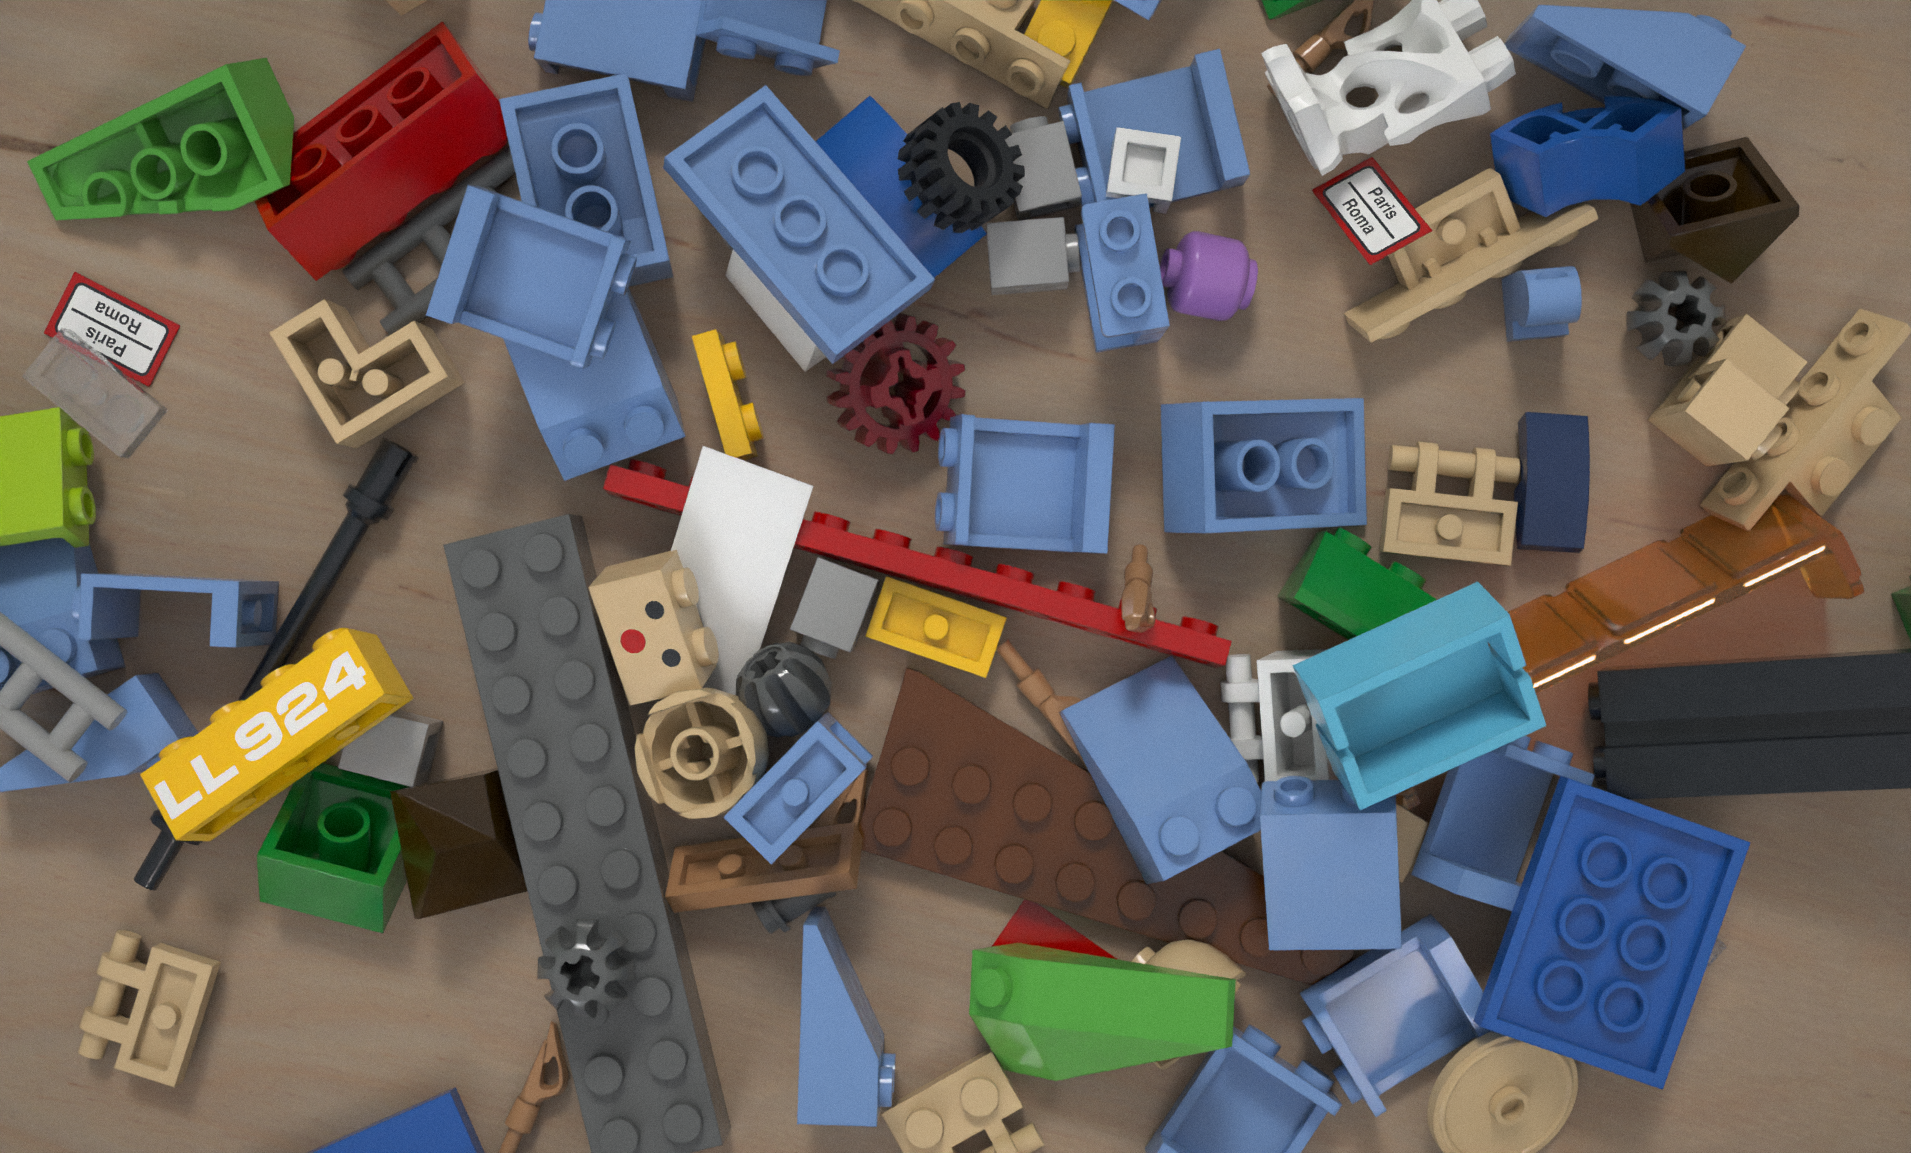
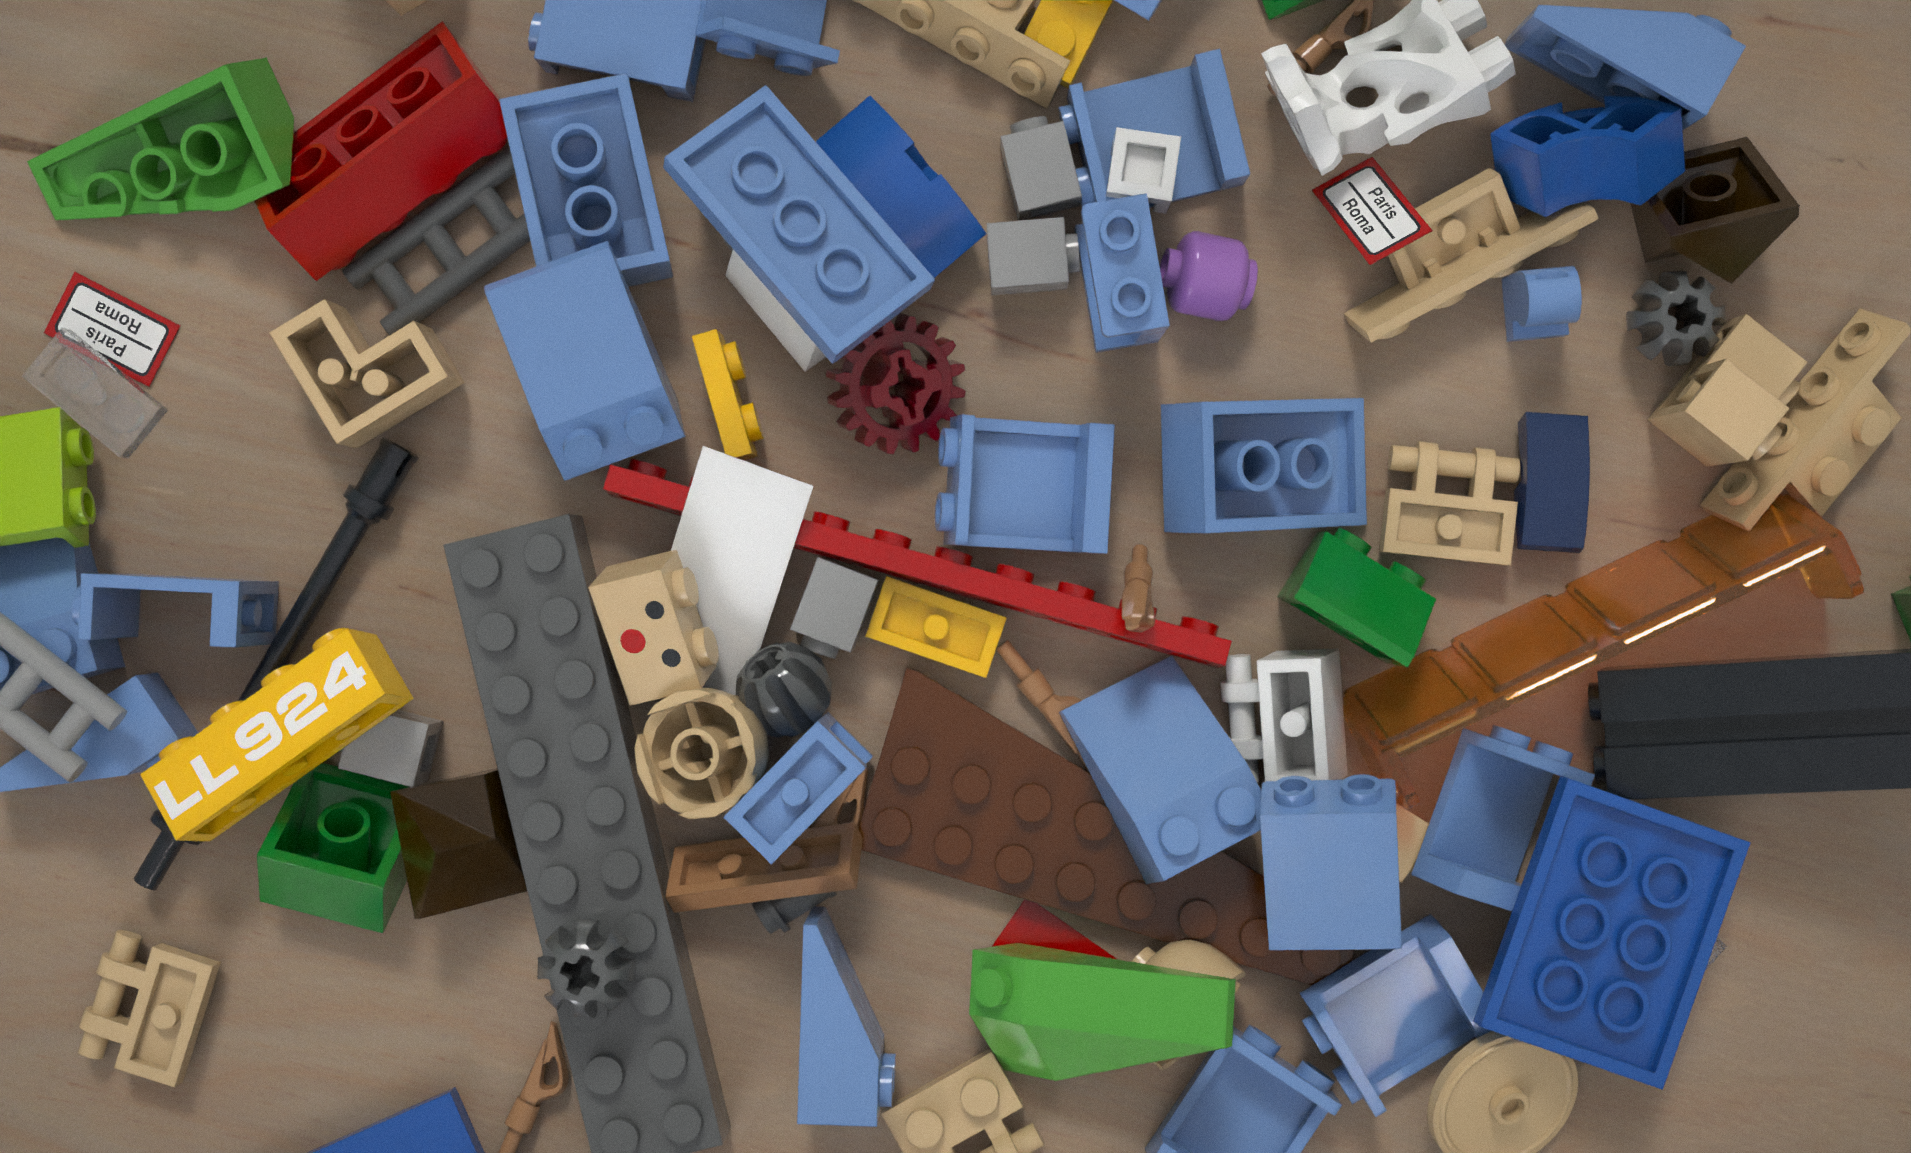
medium blue panel [426,185,637,369] -> none
black tyre [897,102,1025,233] -> none
medium azure piece [1292,582,1547,810] -> none

